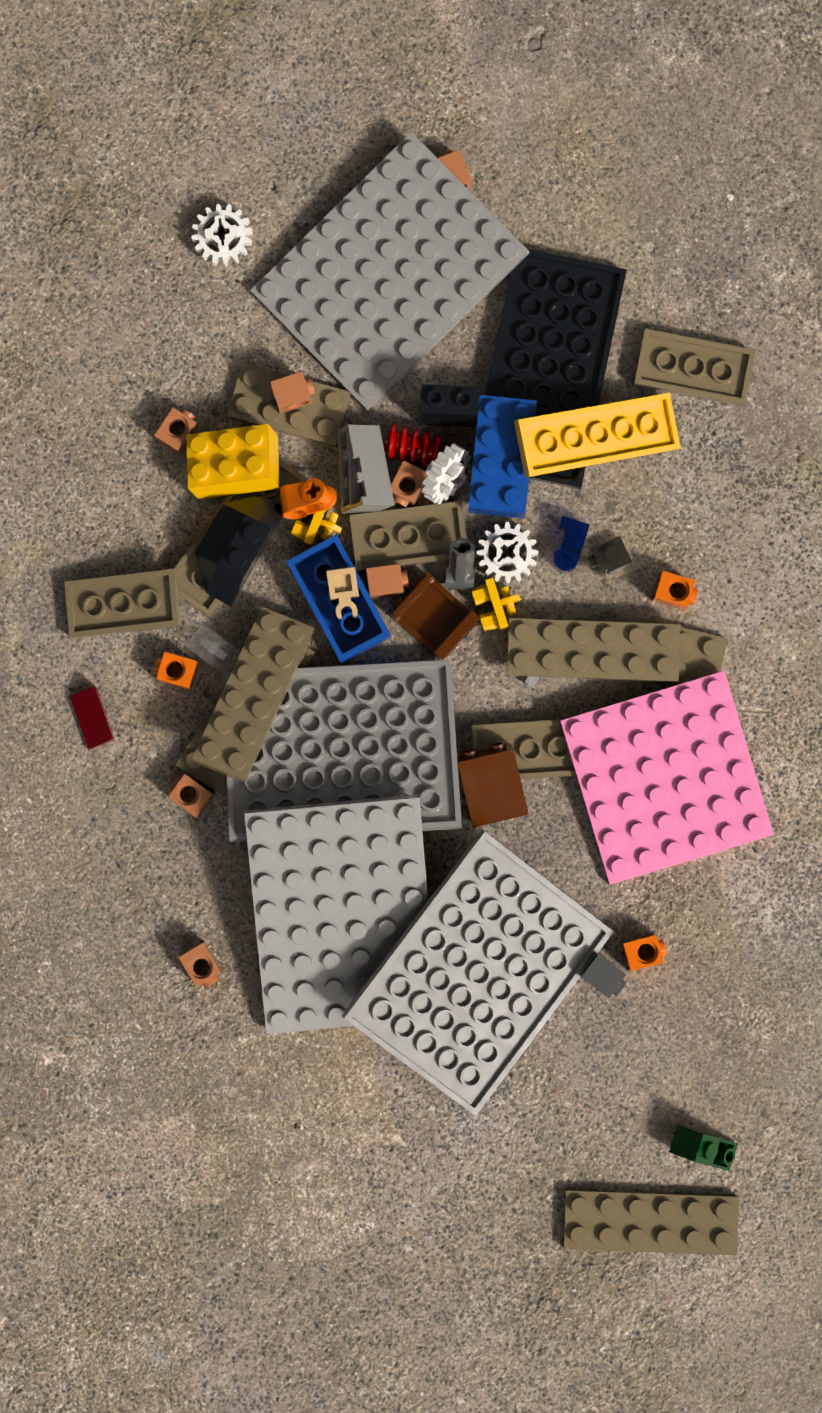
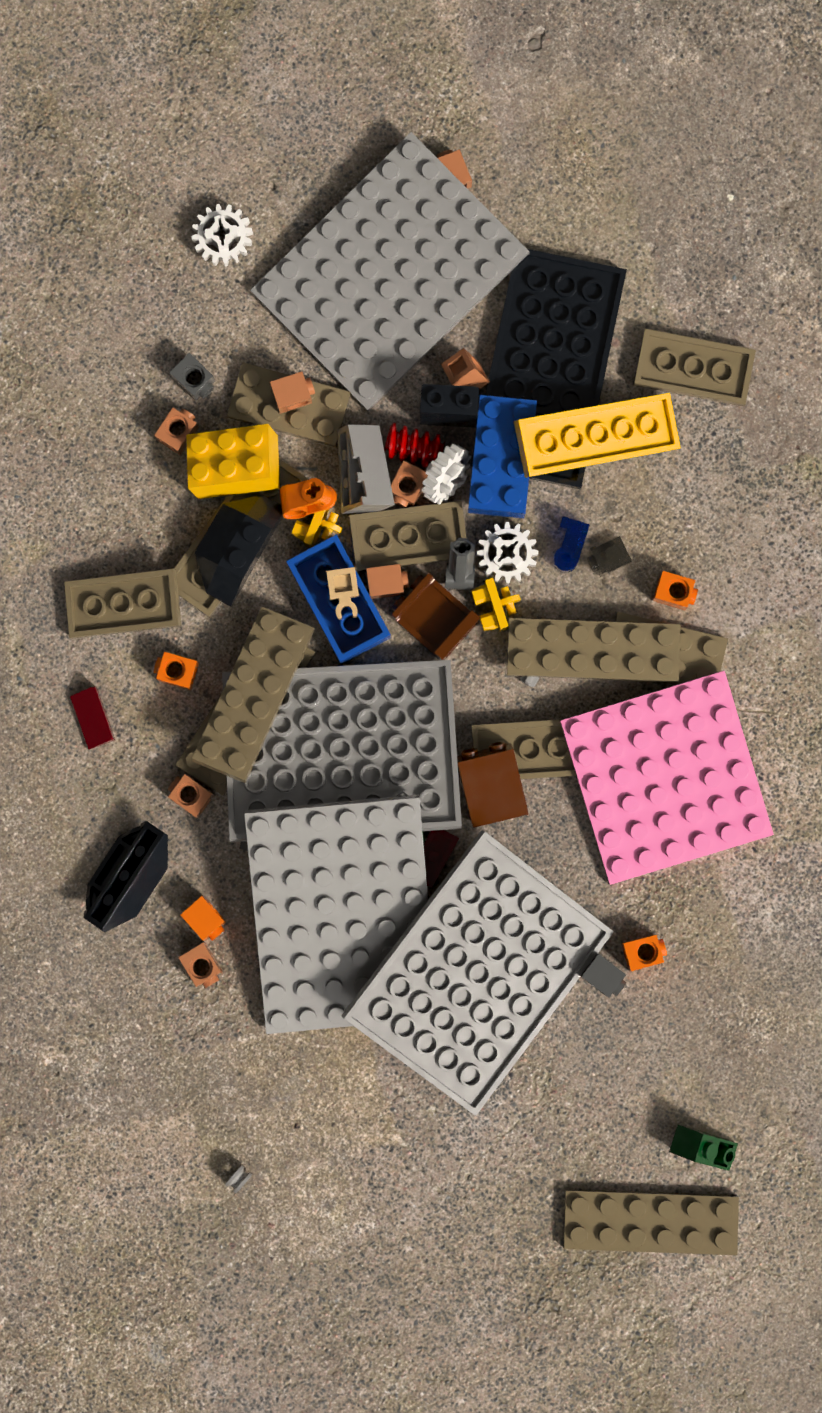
clear hips [185,623,241,673] -> none
none -> black wedge [83,821,168,932]
none -> dark grey brick [169,353,215,401]
none -> orange brick [181,896,227,941]
none -> light grey bush [225,1165,253,1194]
none -> dark red plate [423,830,459,888]
none -> nougat brick [441,348,490,390]

